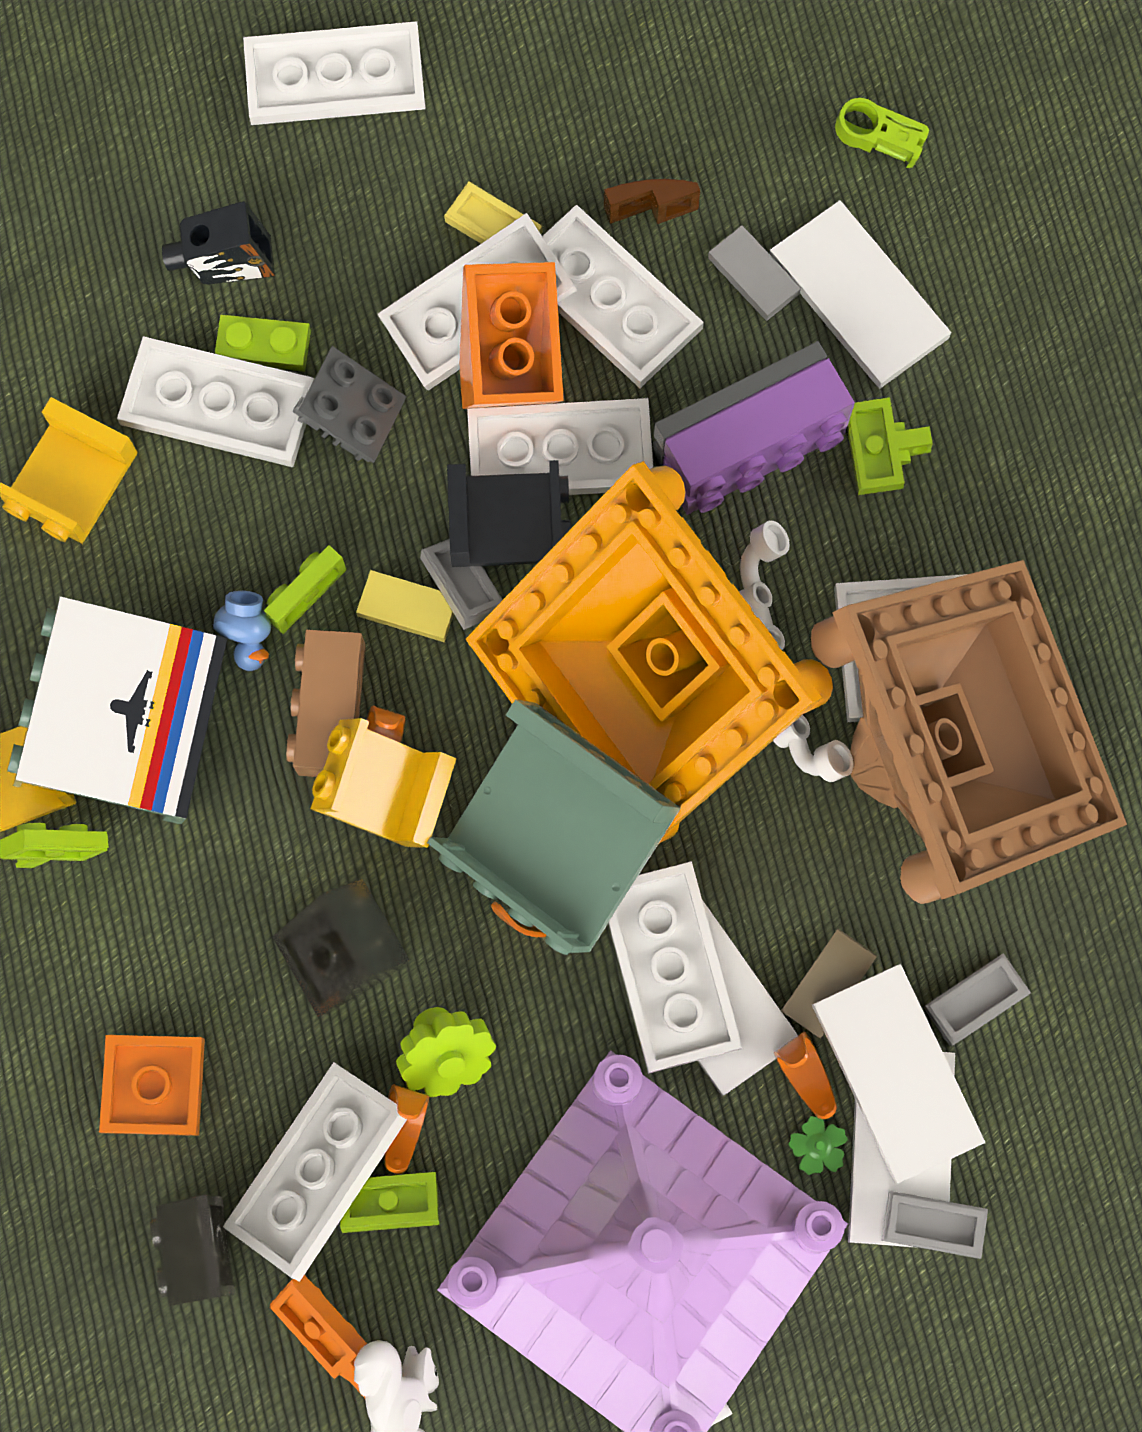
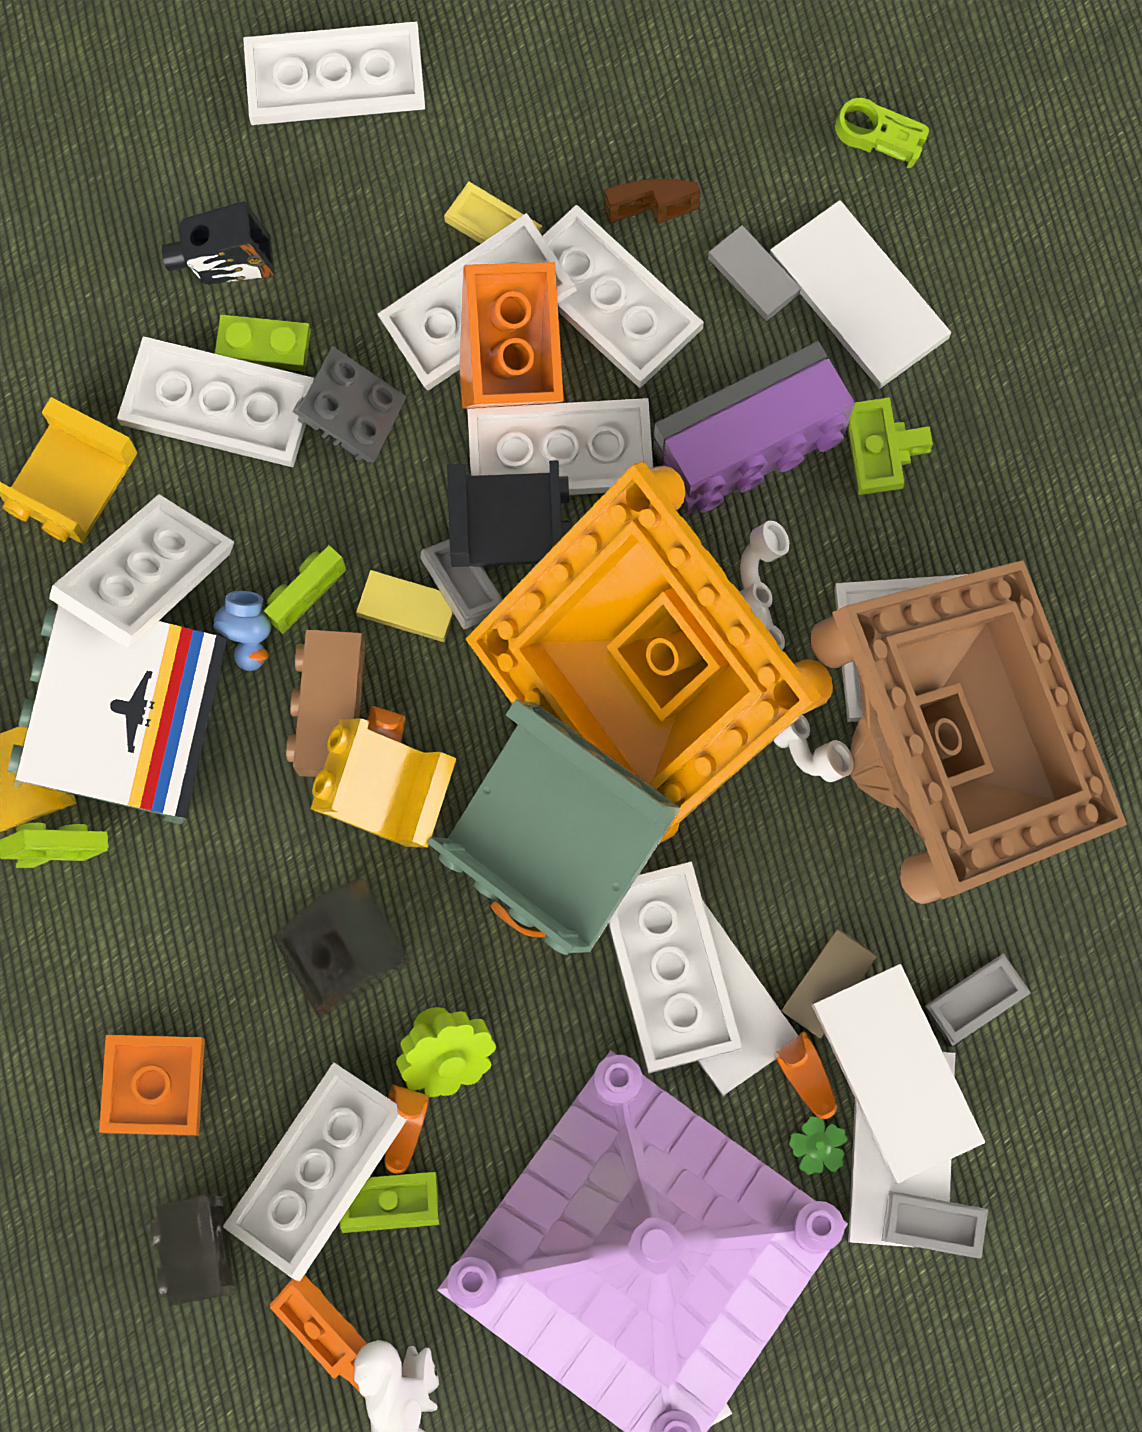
none -> white plate [49,494,234,649]

